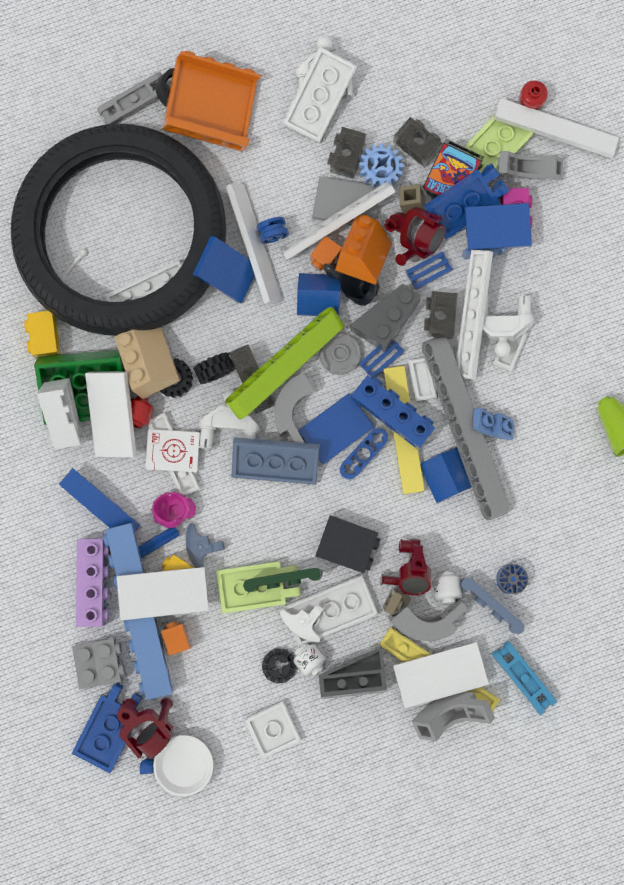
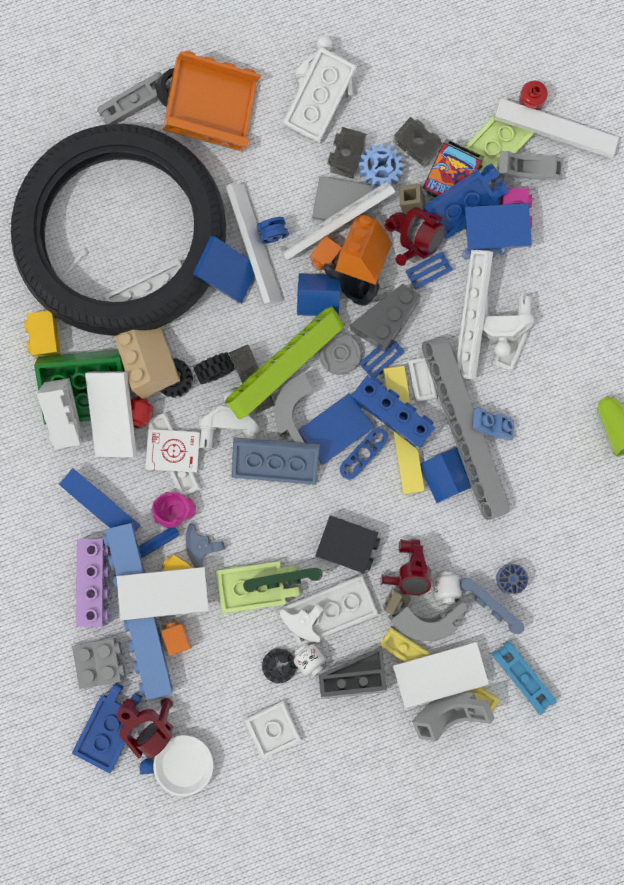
clear smoke brick [424,291,458,339] -> none

